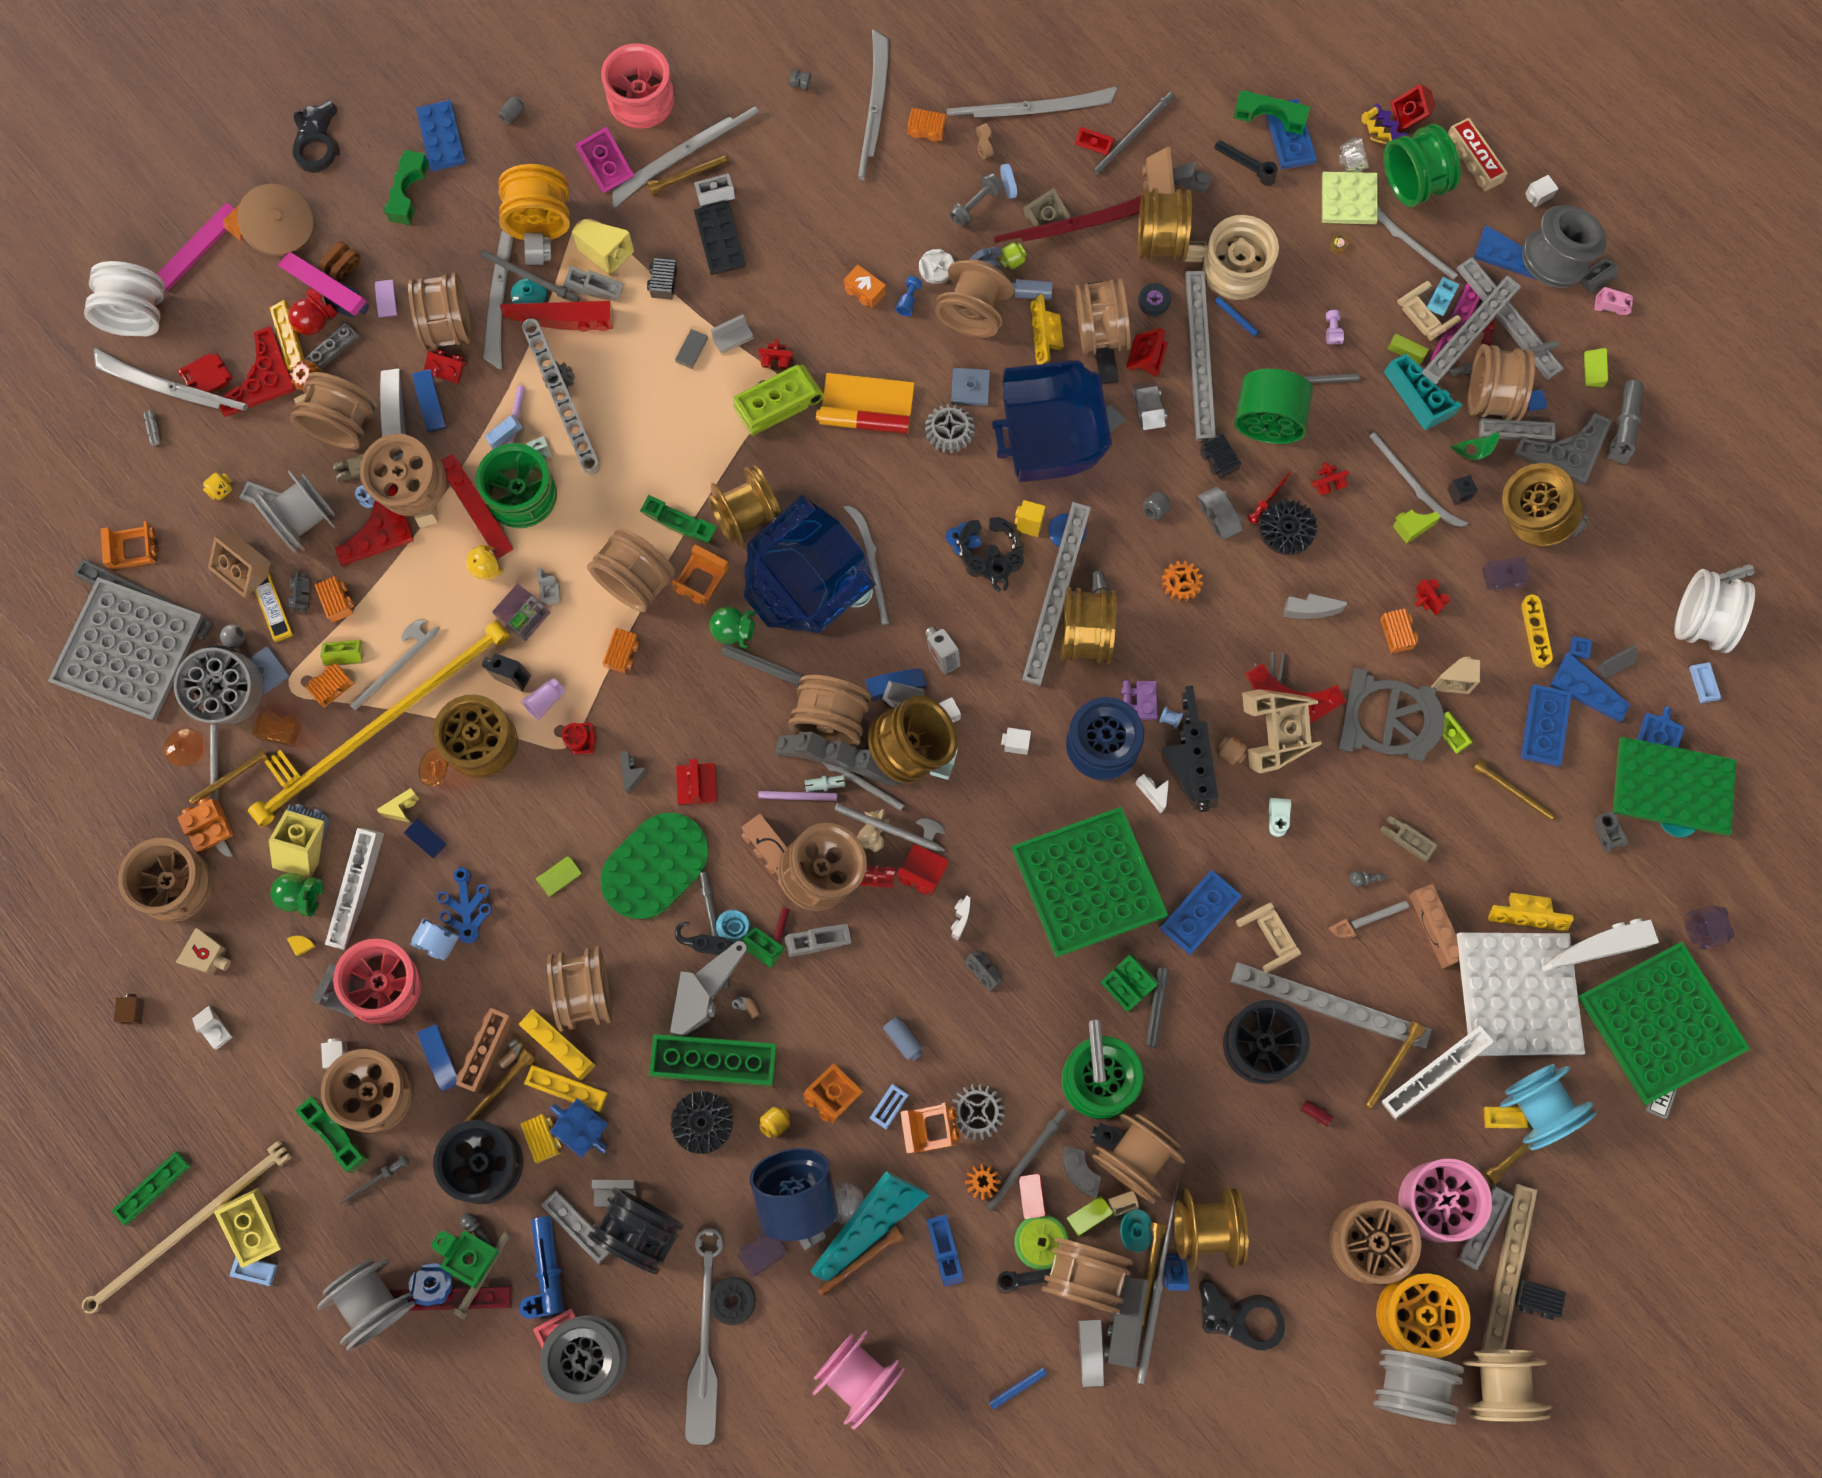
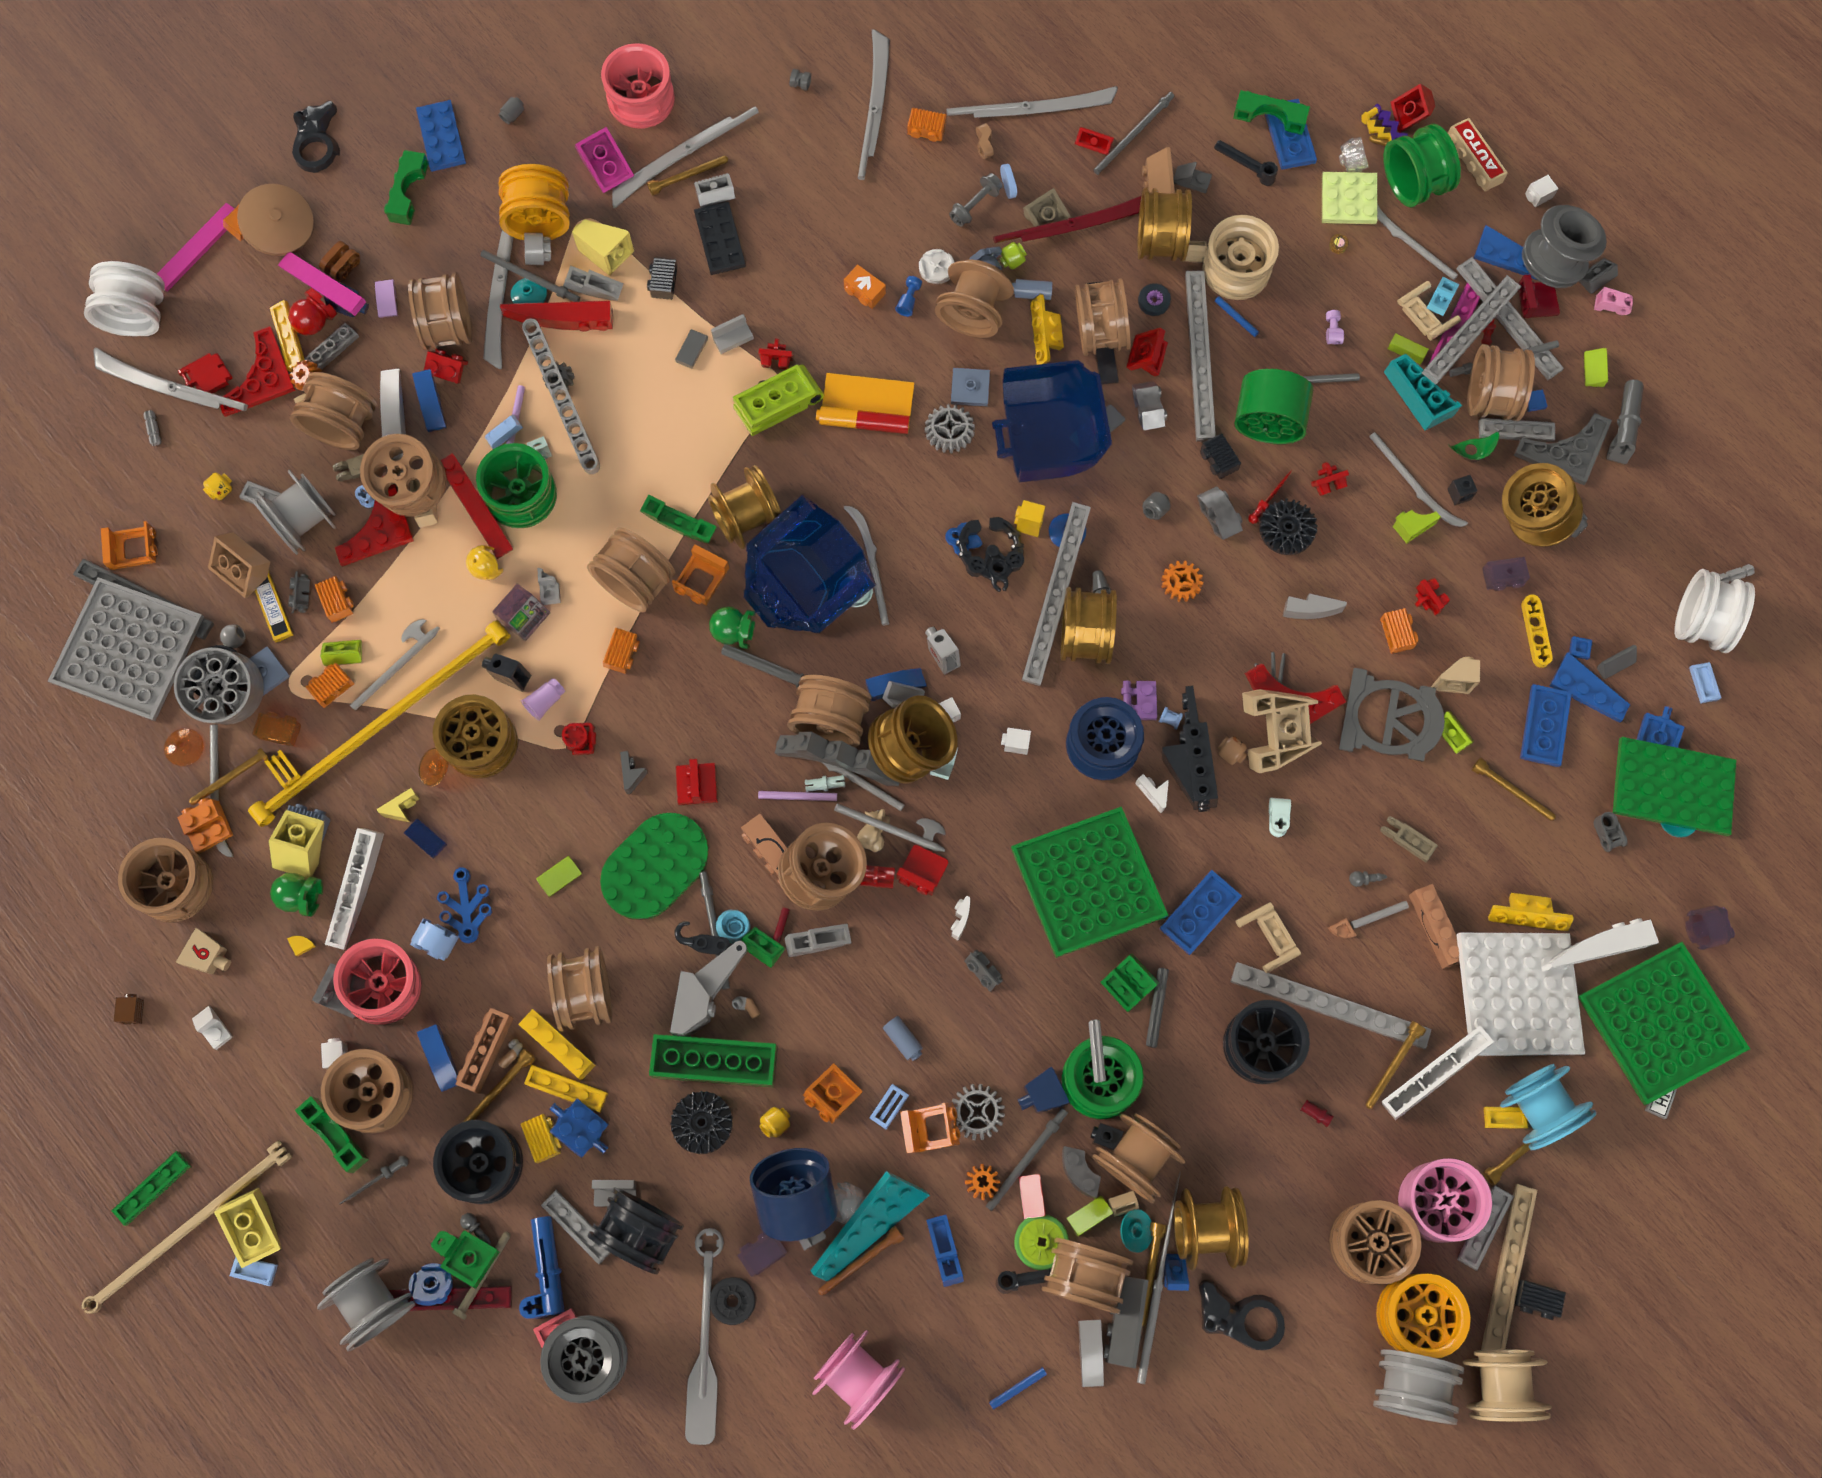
none -> dark blue torso [1017,1067,1069,1113]
none -> dark red bracket [1518,274,1560,318]

